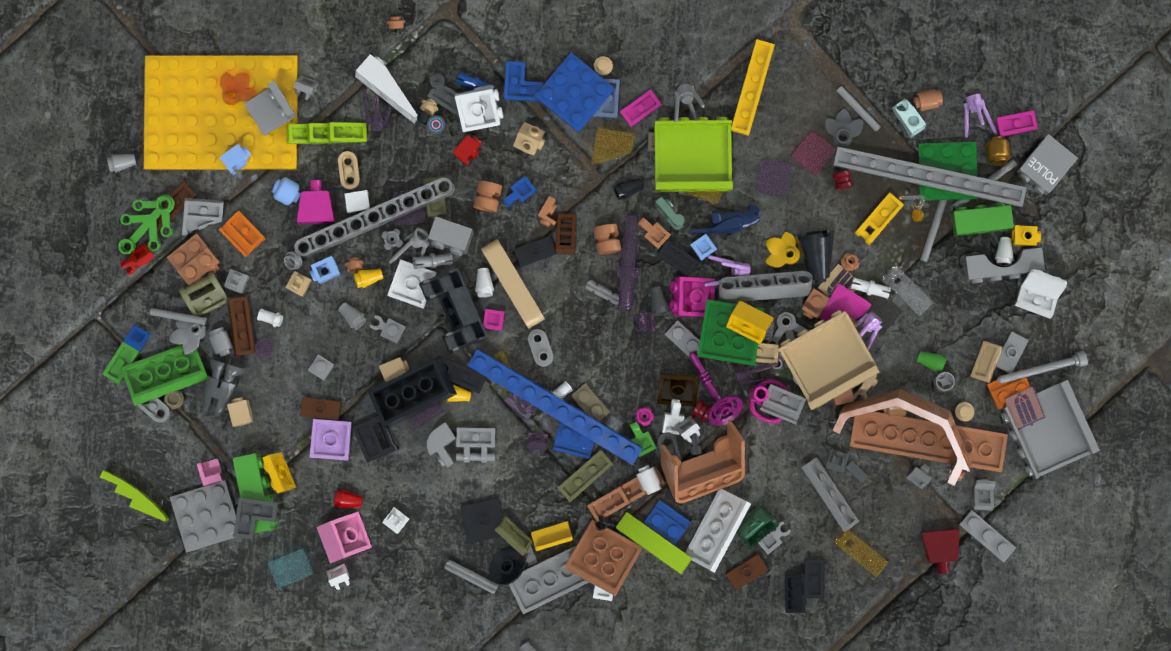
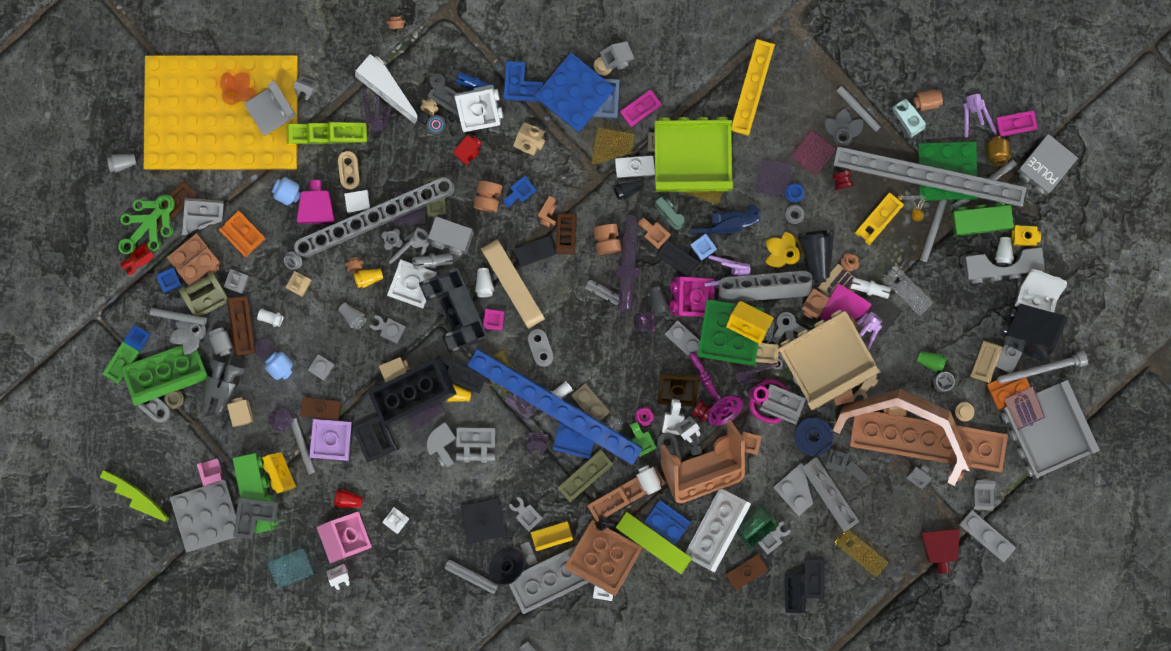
light blue brick [219,144,251,175] -> none
light blue brick [310,256,341,284] -> none
olive plate [495,516,533,556] -> none
light grey plant [674,84,705,122] -> none
none -> blue plate [156,267,182,293]
none -> light blue head [264,351,293,380]
none -> clear purple gear [269,407,293,432]
none -> light grey bar [289,418,315,475]
none -> light grey plate [509,497,543,532]
none -> light grey brick [600,41,634,70]
none -> white plate [615,156,655,178]
none -> nougat plate [742,432,762,455]
none -> light grey wing [773,463,813,516]
none -> blue plate [785,183,804,202]
none -> light grey plate [785,205,804,224]
none -> dark blue plate [794,418,833,456]
none -> black slope [1001,304,1068,362]

